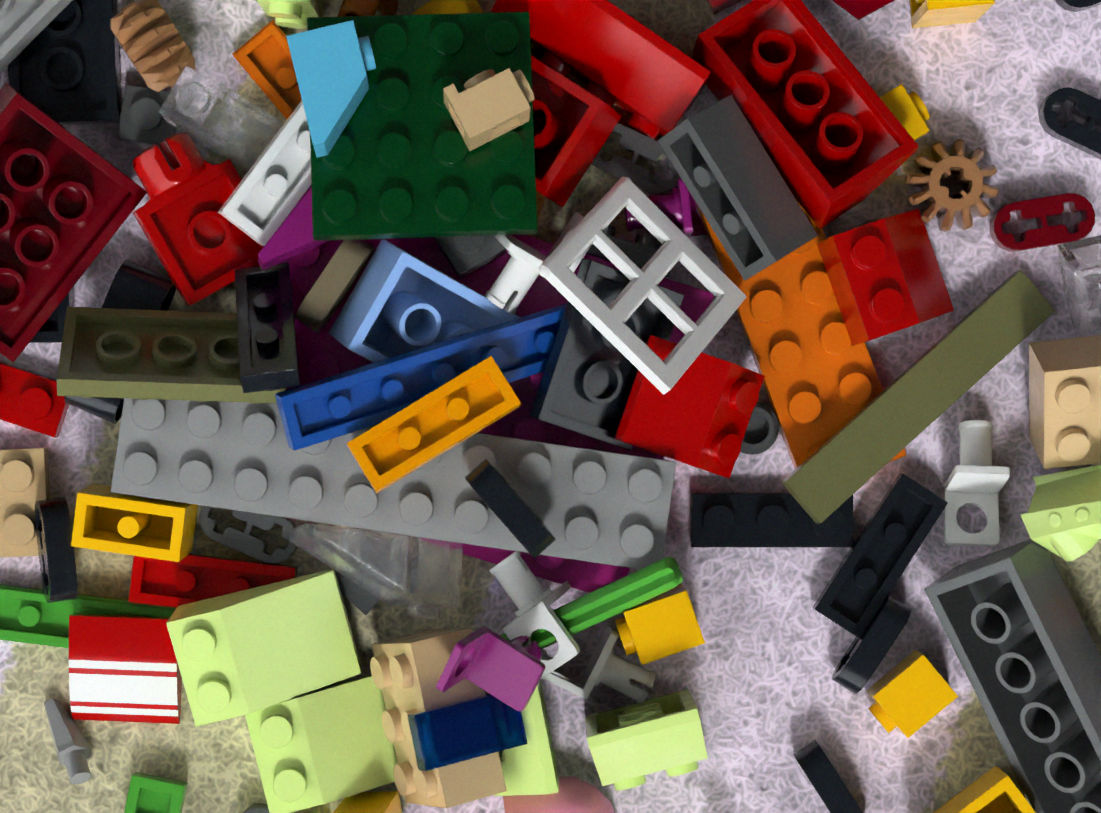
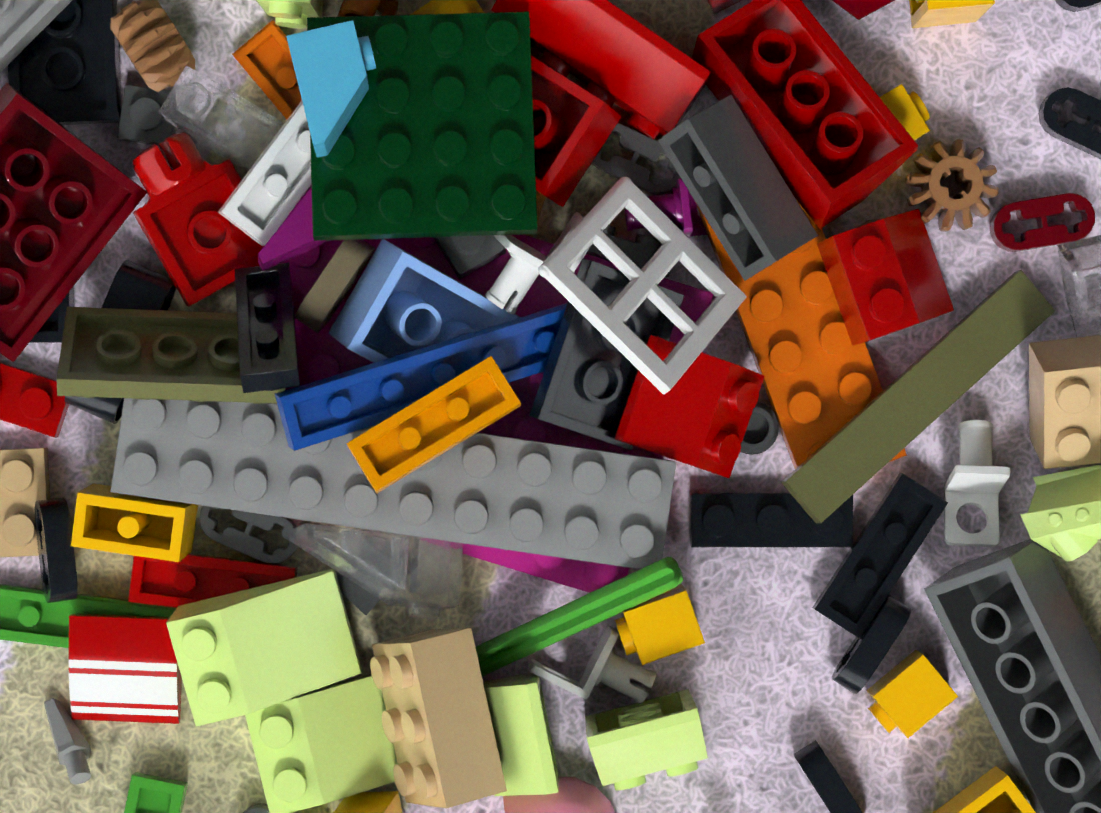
clear blue tile [407,694,528,771] -> none
magenta bracket [436,626,545,711] -> none
tan brick [443,68,535,151] -> none
black beam [465,459,556,558] -> none
white bracket [489,551,580,679] -> none

